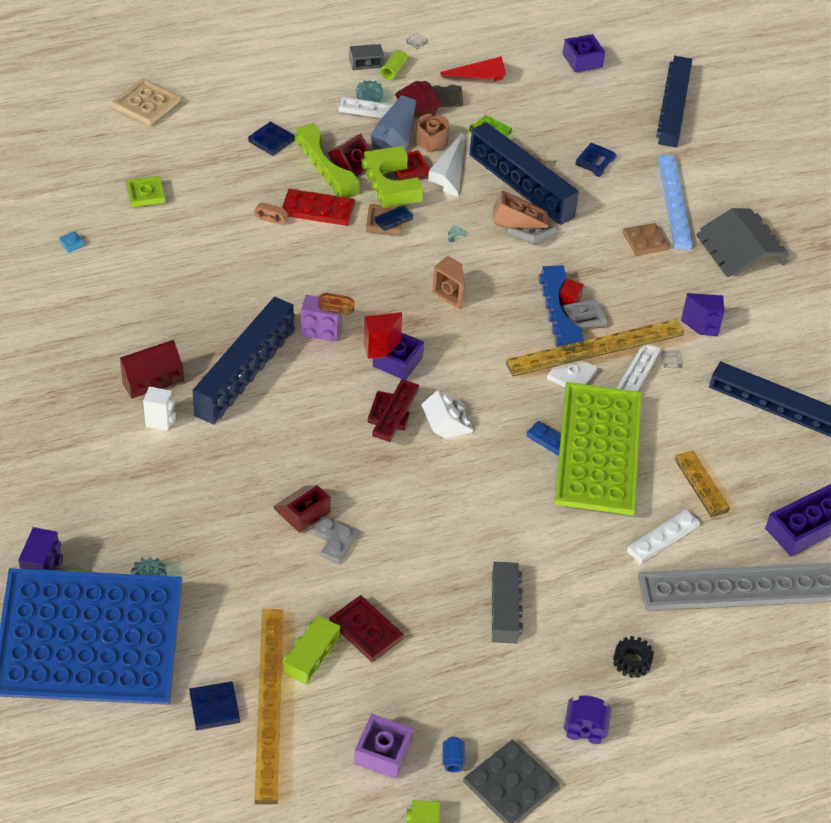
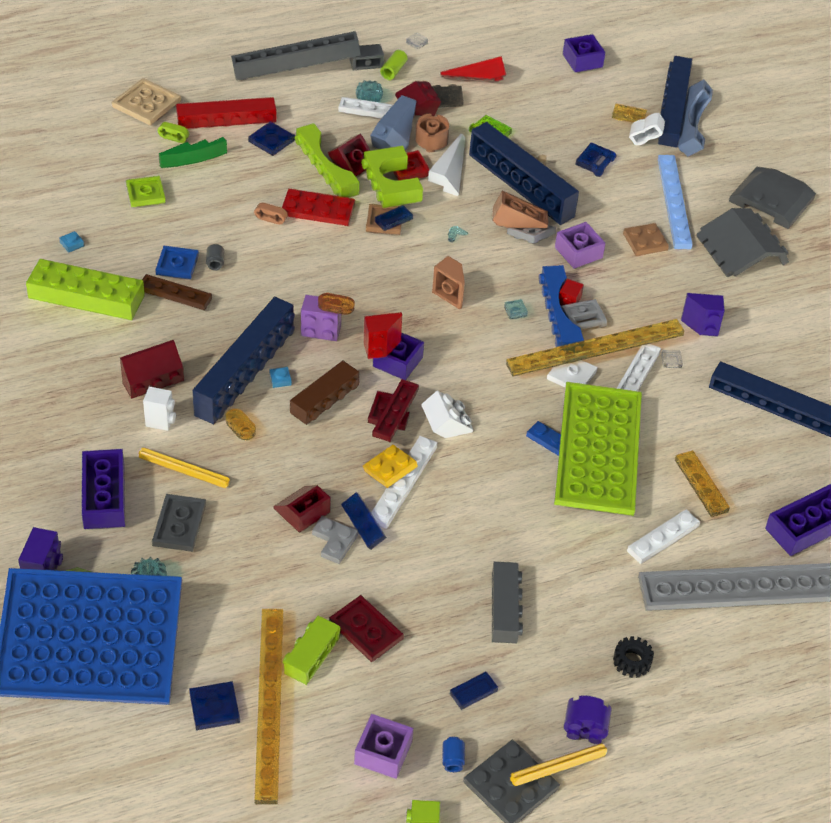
none -> lime brick [26,259,145,320]
none -> dark purple brick [82,449,125,529]
none -> yellow axle [138,447,230,488]
none -> reddish brown plate [142,274,212,311]
none -> dark grey plate [152,494,206,552]
none -> blue plate [155,246,199,279]
none -> lime beam [157,122,189,143]
none -> green slope [159,137,227,168]
none -> red brick [176,97,277,129]
none -> dark grey brick [206,244,224,270]
none -> clear yellow plate [225,409,256,440]
none -> dark grey brick [231,31,361,81]
none -> dark azure plate [269,367,291,388]
none -> reddish brown brick [290,360,360,425]
none -> clear blue tile [341,492,387,550]
none -> yellow plate [363,445,418,488]
none -> white plate [369,436,438,529]
none -> clear blue tile [449,671,498,710]
none -> clear light blue plate [504,299,528,320]
none -> yellow axle [510,743,607,786]
none -> medium lavender brick [555,222,605,269]
none -> clear yellow plate [612,104,647,123]
none -> white brick [629,113,665,145]
none -> sand blue arch [678,79,713,157]
none -> dark grey wedge [729,167,816,229]

